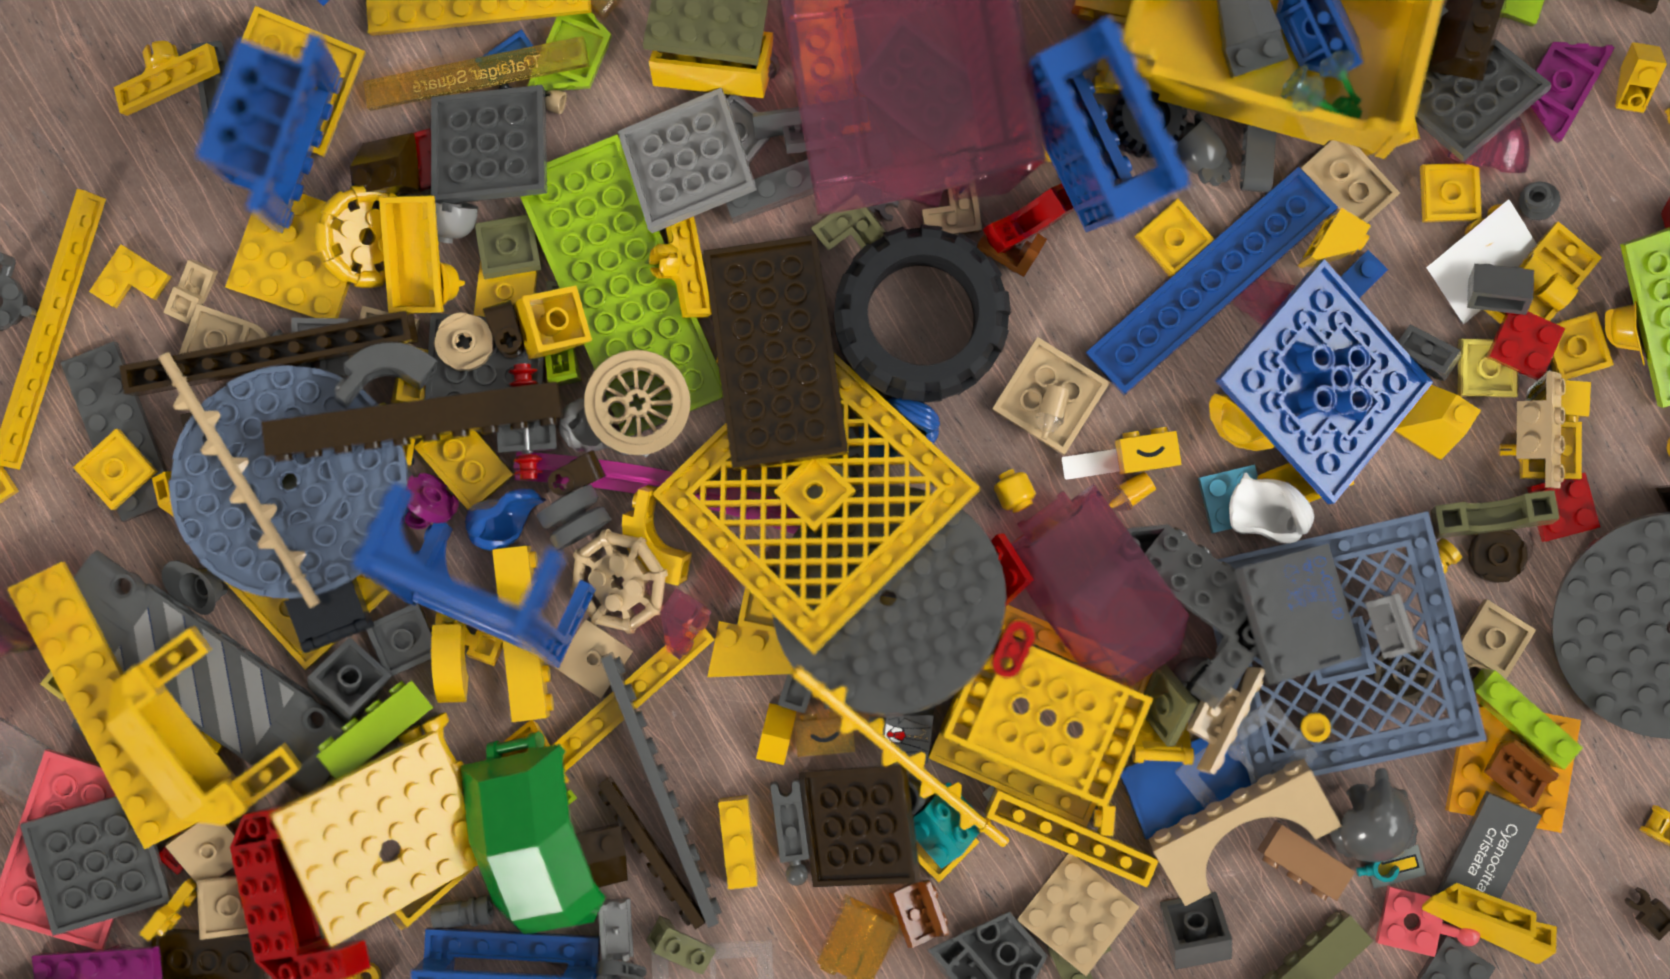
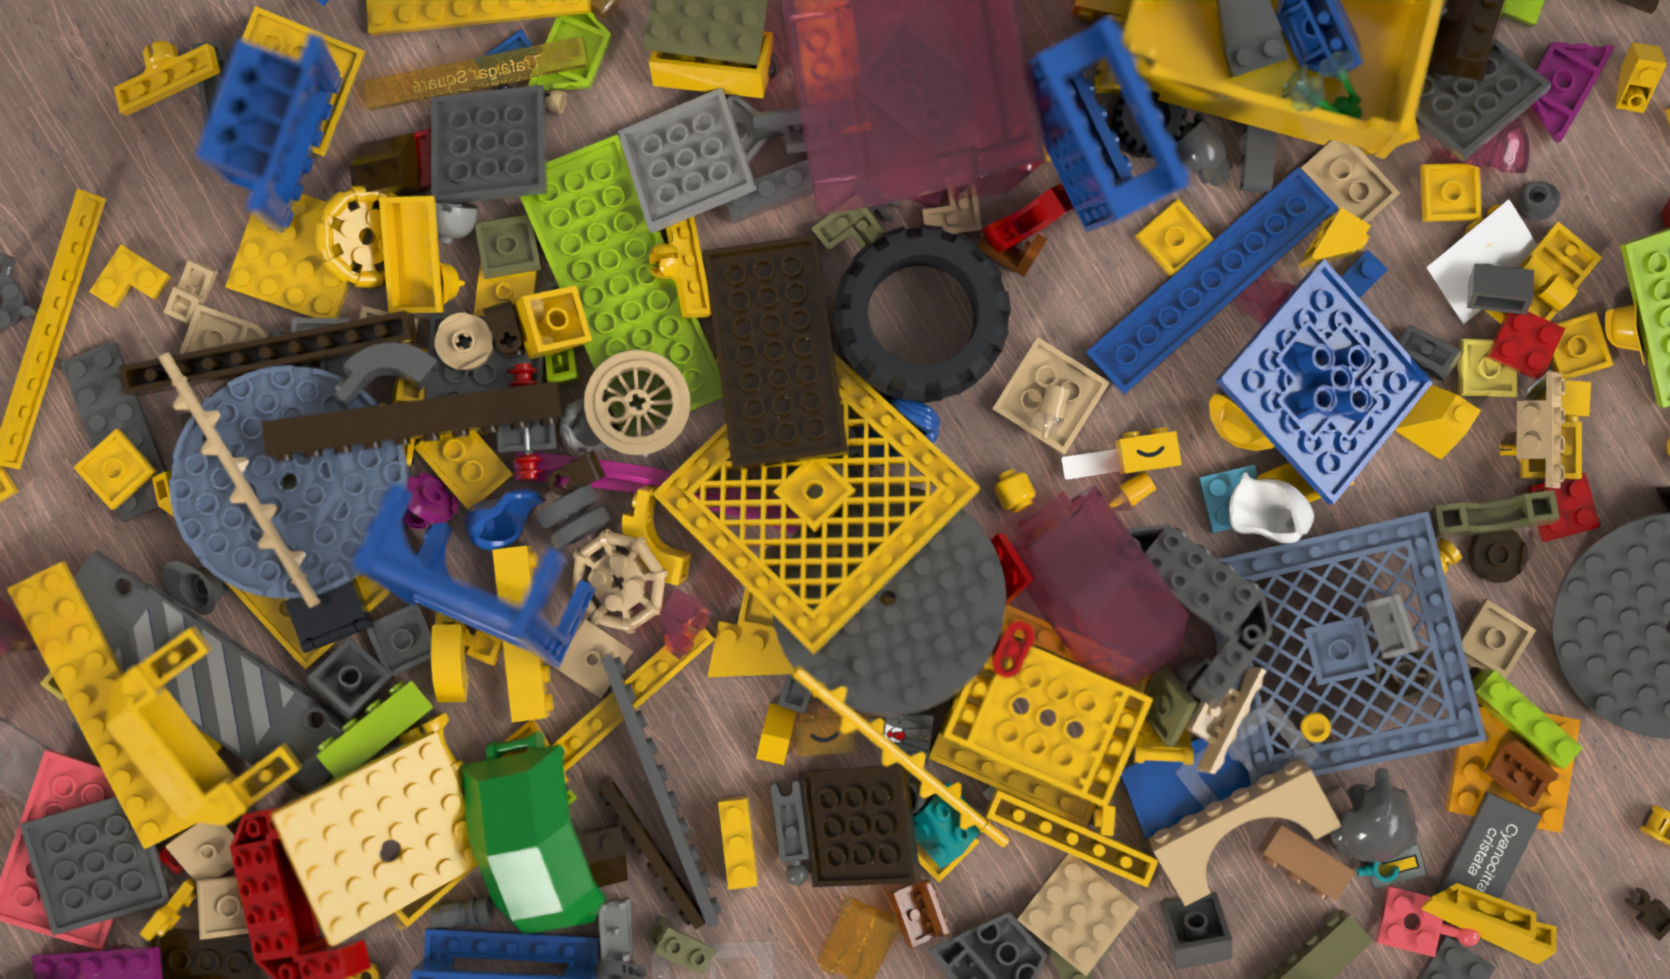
dark grey plate [1234,544,1362,685] -> none

